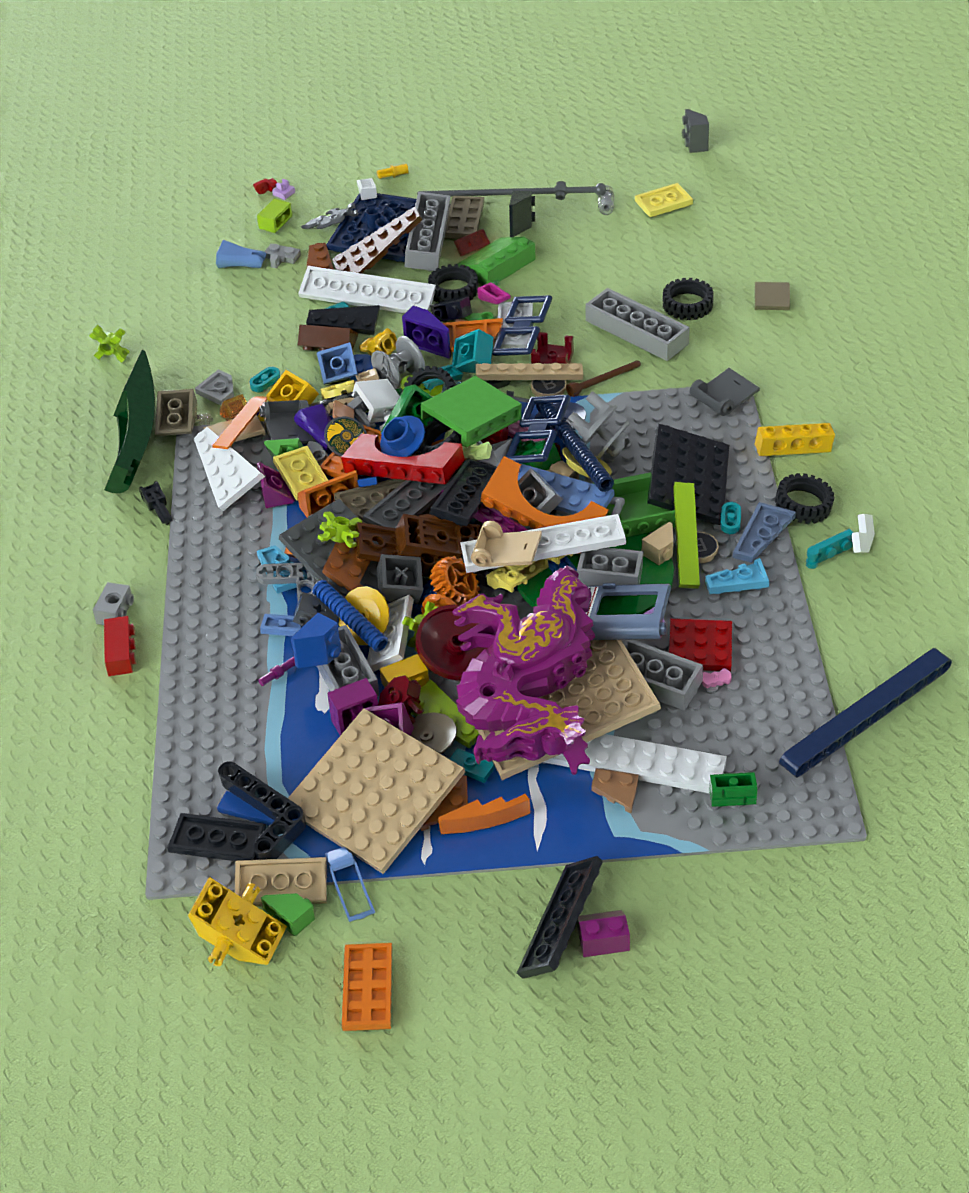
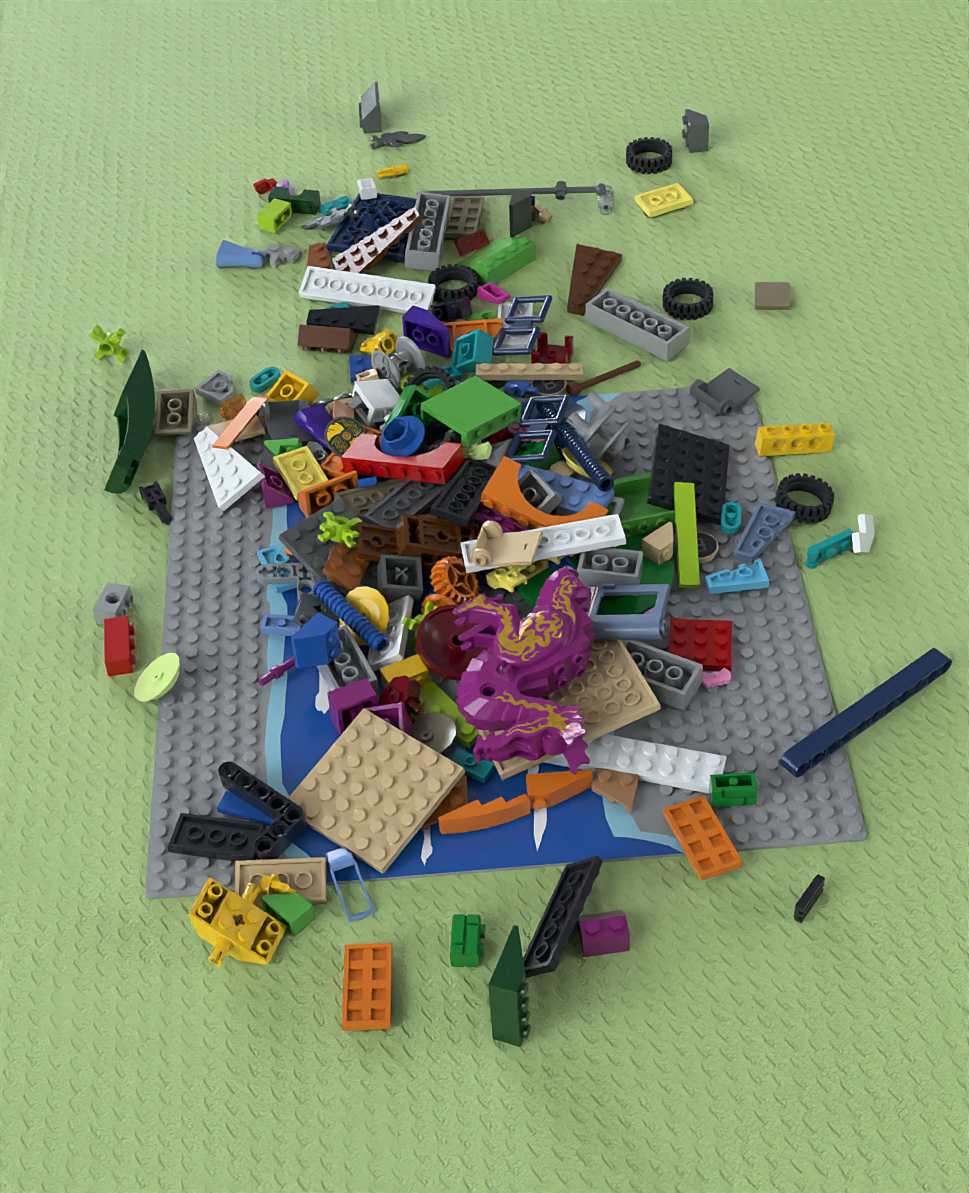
medium blue slope [317,343,358,385] -> none
light yellow plate [320,380,355,399] -> none
none -> yellowish green piece [134,653,180,702]
none -> yellow piece [259,874,296,895]
none -> dark green arch [268,186,321,215]
none -> teal plate [318,196,353,216]
none -> dark grey slope [358,82,382,134]
none -> dark grey piece [370,131,426,149]
none -> green brick [450,914,486,967]
none -> dark green slope [488,925,531,1047]
none -> blue piece [504,380,539,397]
none -> orange slope [526,769,592,809]
none -> tan piece [532,204,553,223]
none -> reddish brown wing [567,244,622,316]
none -> black tyre [626,137,672,174]
none -> orange plate [663,795,743,881]
none -> black tile [794,874,825,923]

